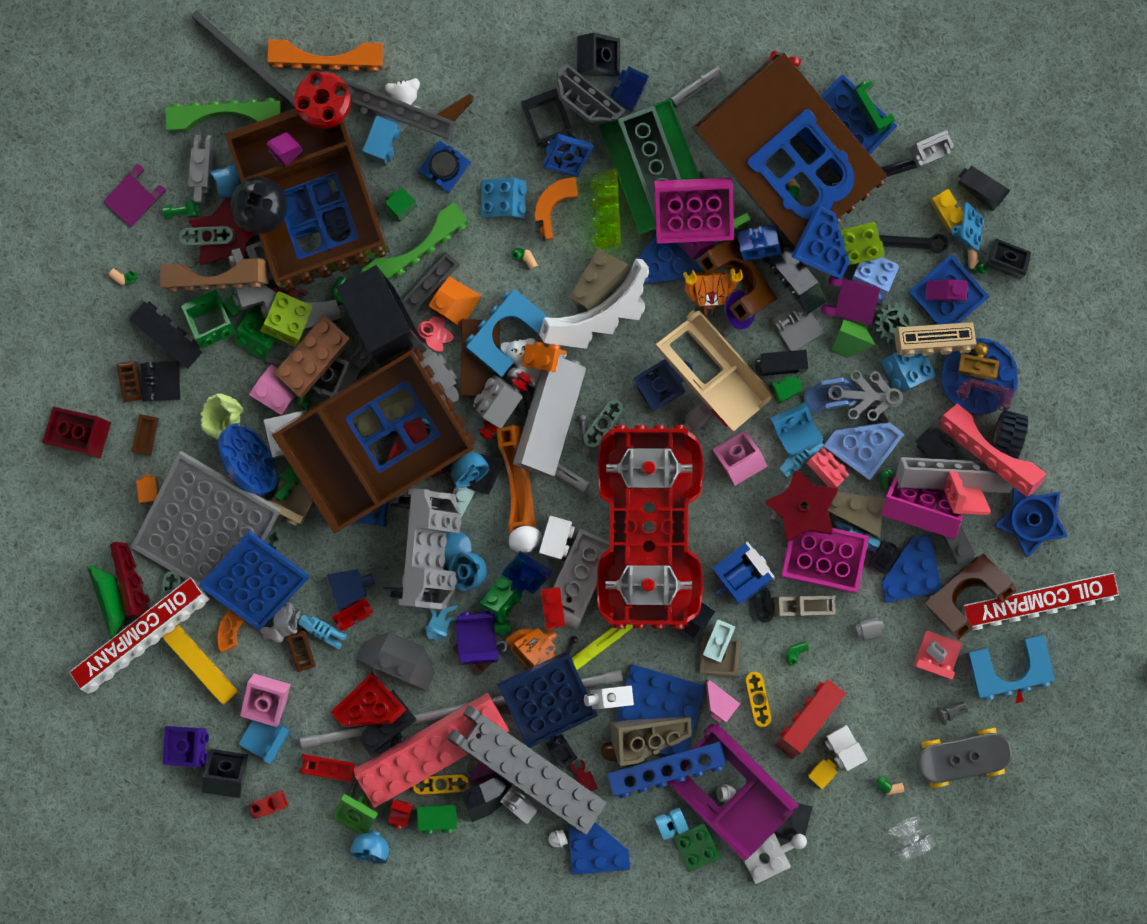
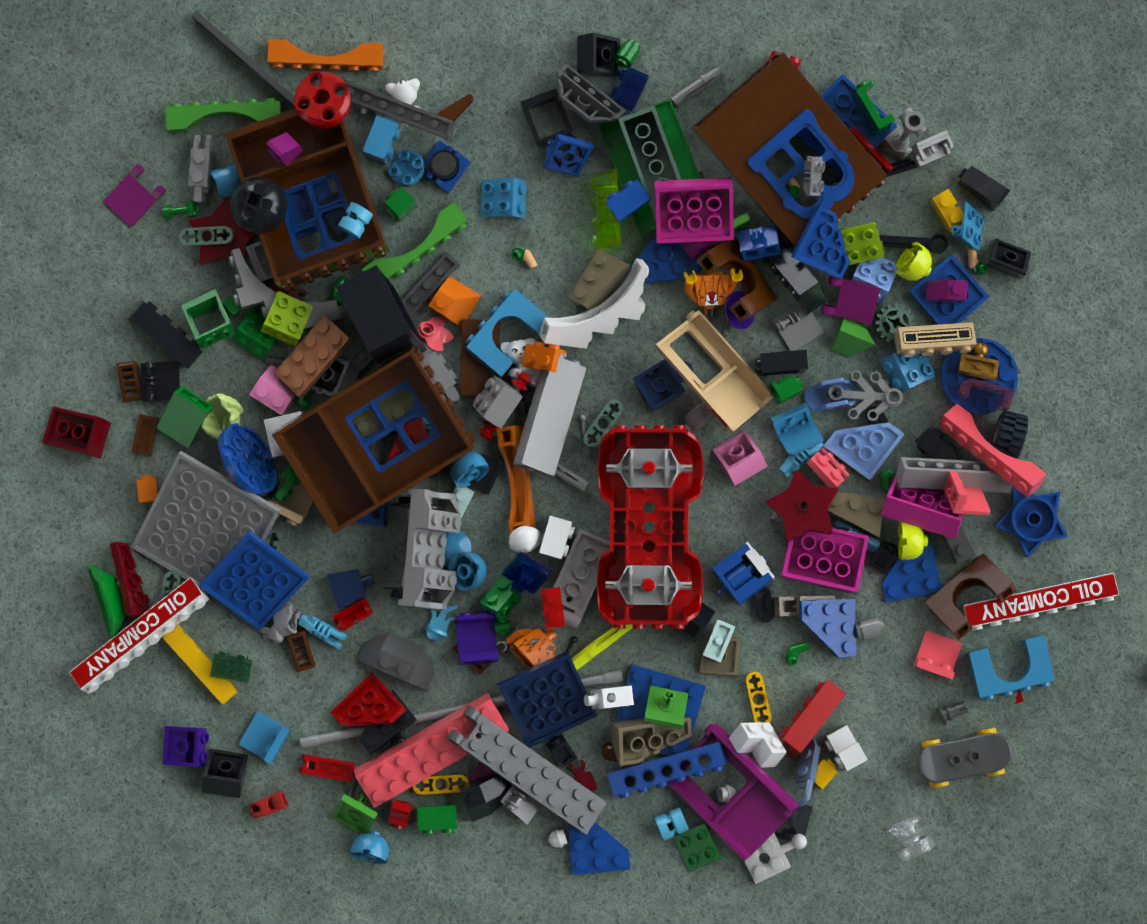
arm [108,268,137,286] -> none
medium nougat arch [160,258,269,293] -> none
orange tile [217,609,246,653] -> none
bright pink slope [240,673,291,727] -> none
orange arch [535,177,578,241] -> none
bright pink slope [705,680,740,723] -> none
arm [877,776,904,795] -> none
light grey tile [926,640,947,663] -> none
none -> green panel [156,386,214,448]
none -> clear green bracket [210,651,252,684]
none -> medium azure wheel [338,202,373,239]
none -> dark azure dish [388,149,425,187]
none -> blue brick [605,180,651,224]
none -> green brick [615,39,641,68]
none -> bright green tile [644,686,688,729]
none -> white brick [729,722,787,768]
none -> sand blue plate [793,737,821,807]
none -> plate [799,598,857,657]
none -> light grey hinge [803,156,825,196]
none -> red piece [849,126,893,172]
none -> light grey bar [880,107,927,161]
none -> neon yellow cylinder [895,242,932,281]
none -> neon yellow cylinder [898,522,928,560]

